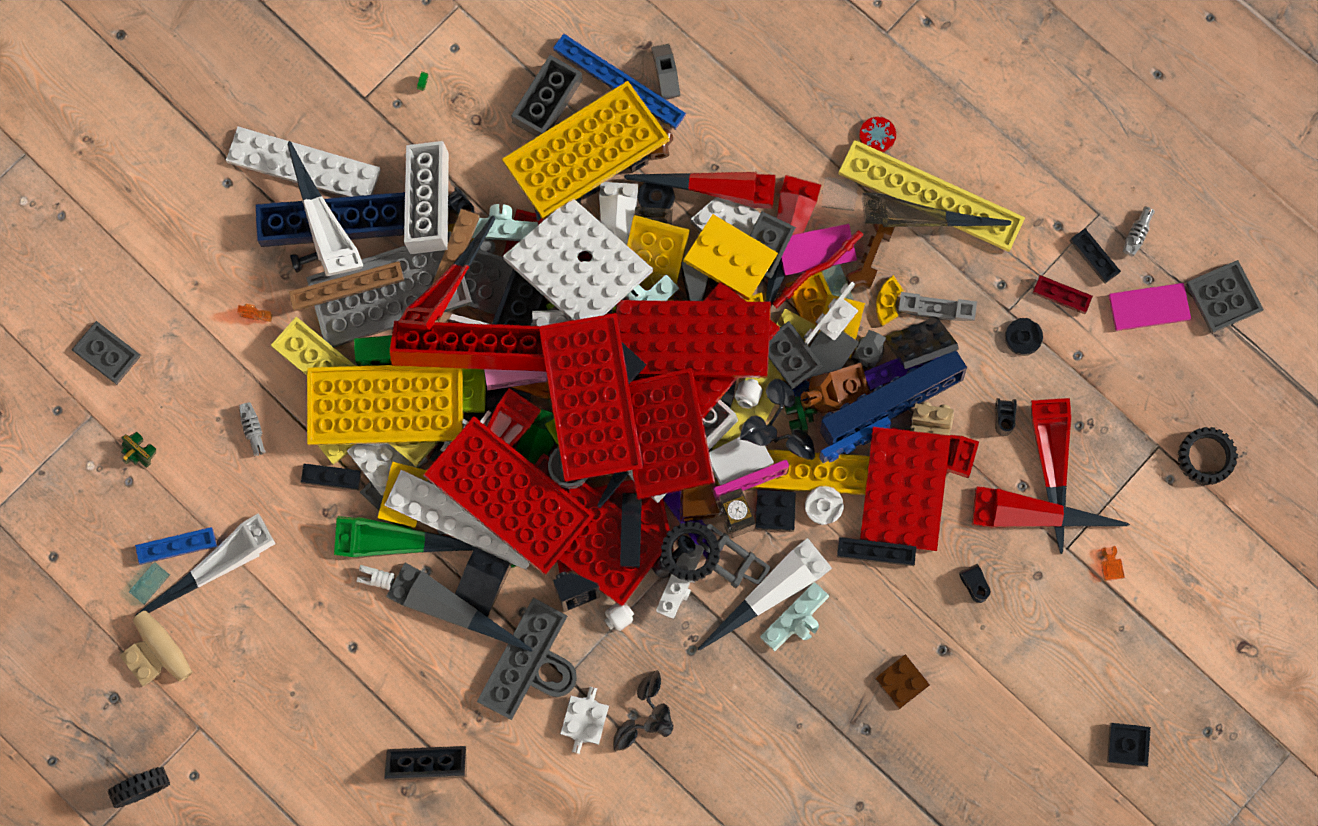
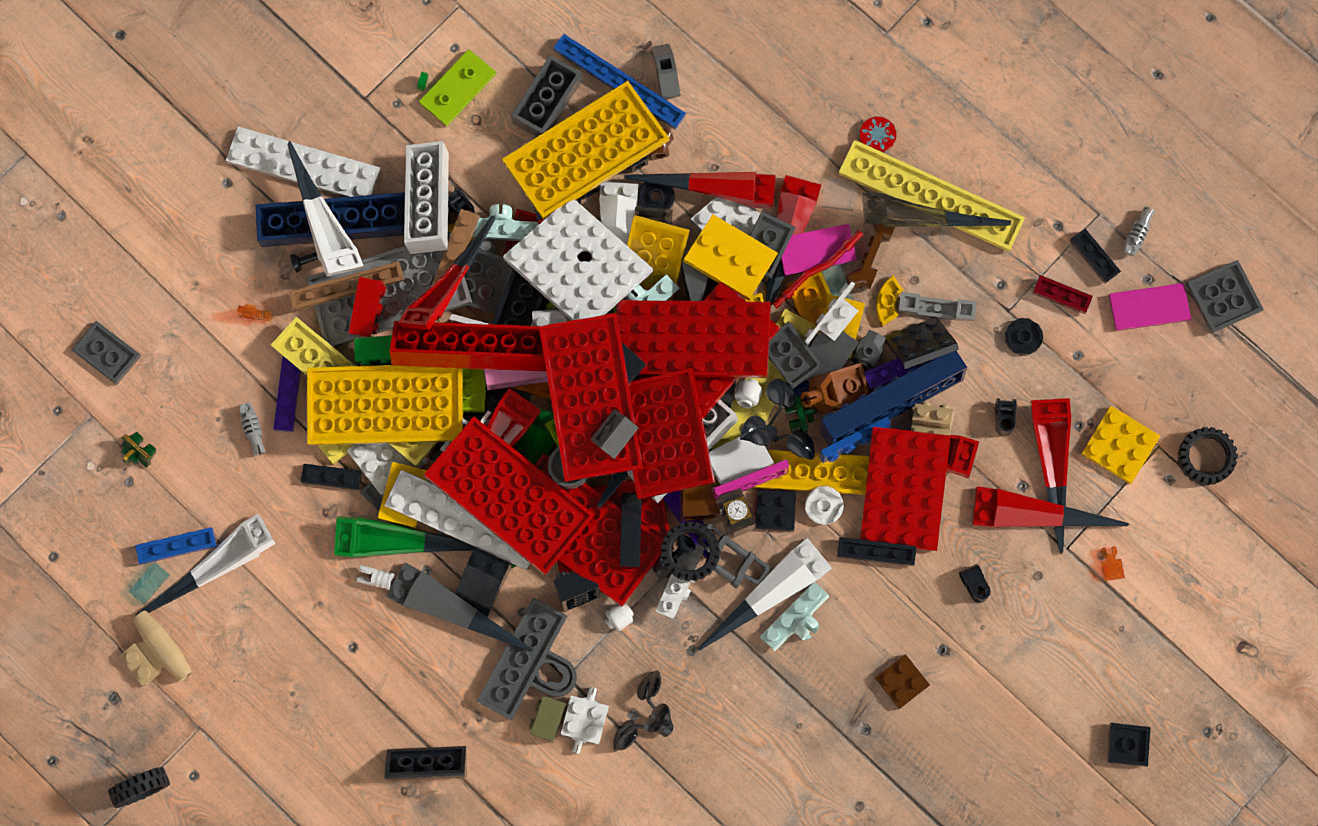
none -> dark purple plate [273,356,301,432]
none -> red brick [348,277,387,337]
none -> lime plate [419,49,497,127]
none -> olive brick [529,696,566,743]
none -> dark grey panel [591,409,638,459]
none -> yellow plate [1081,406,1160,485]

